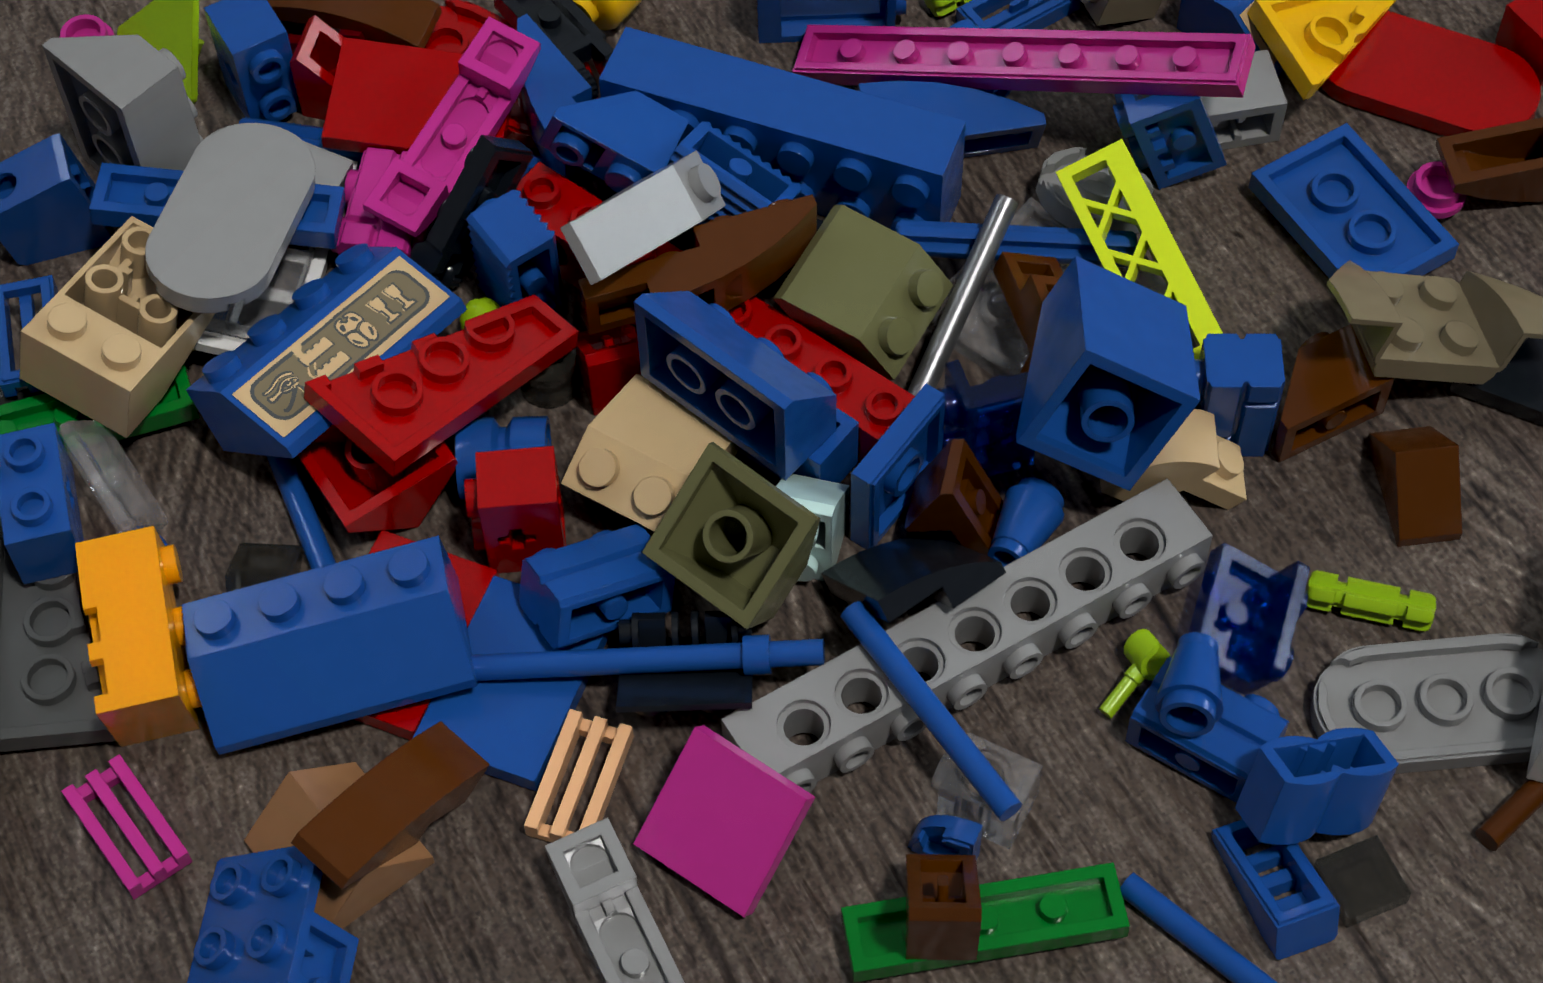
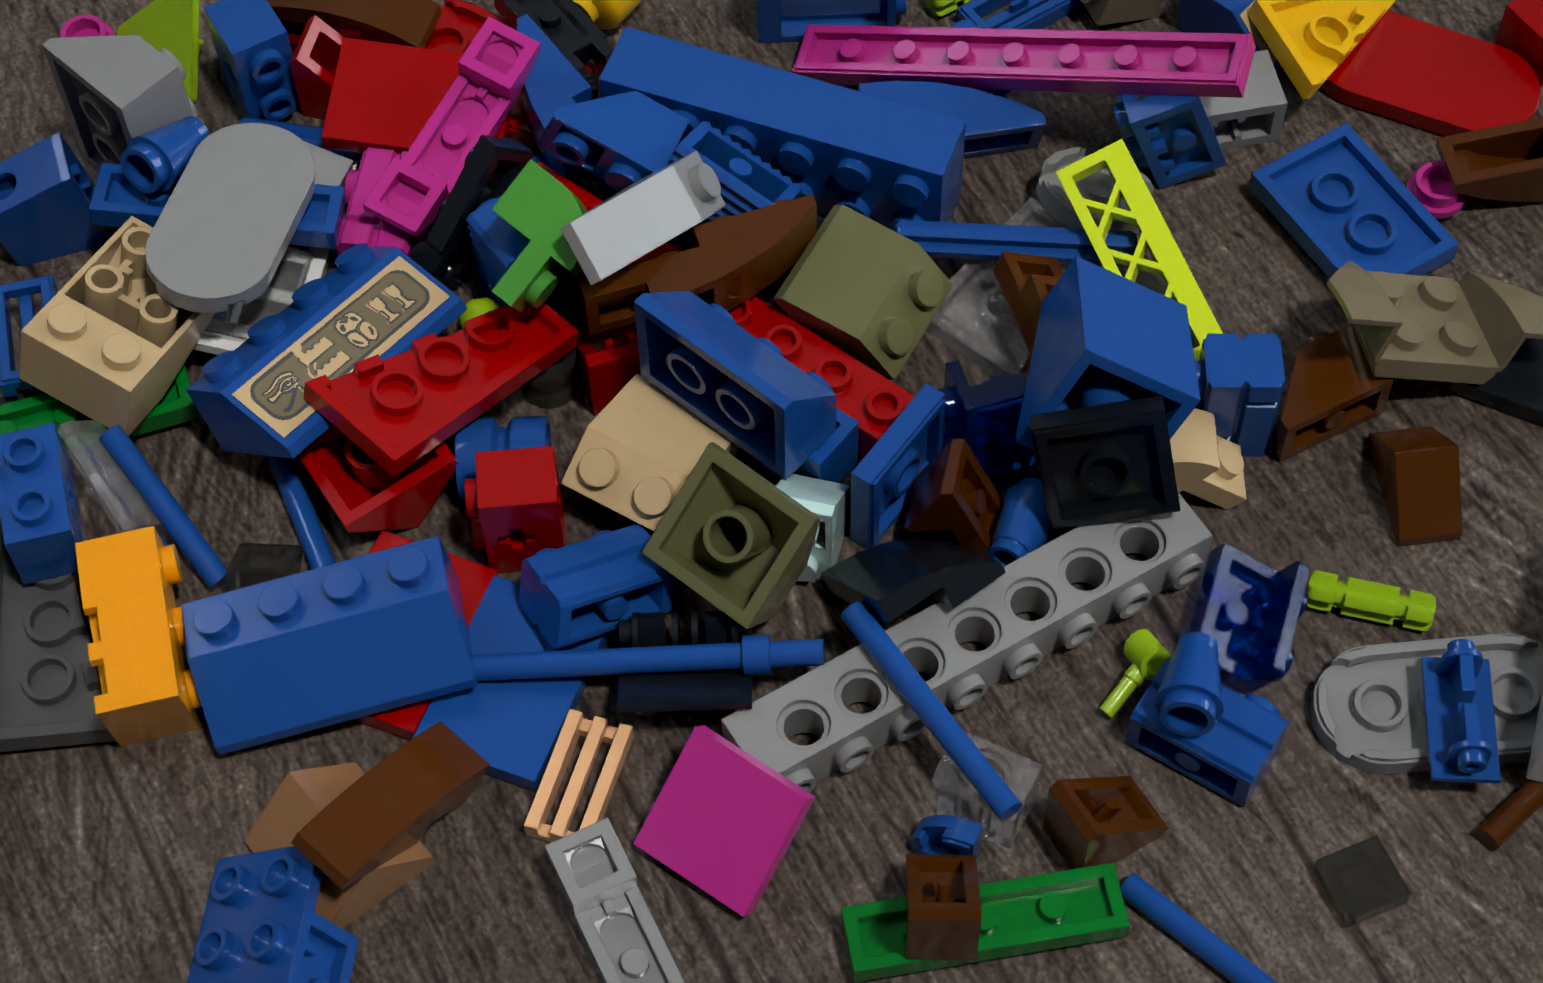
dark pink tile [61,754,193,900] -> none
flat silver bar [908,194,1019,396] -> none
blue slope [1211,819,1340,960] -> none
blue brick [1235,728,1399,845] -> none
none -> blue bar [99,425,232,590]
none -> blue cone [120,116,210,193]
none -> bright green brick [491,159,587,314]
none -> black tile [1030,395,1181,530]
none -> reddish brown slope [1042,776,1169,869]
none -> blue hinge [1421,639,1501,783]

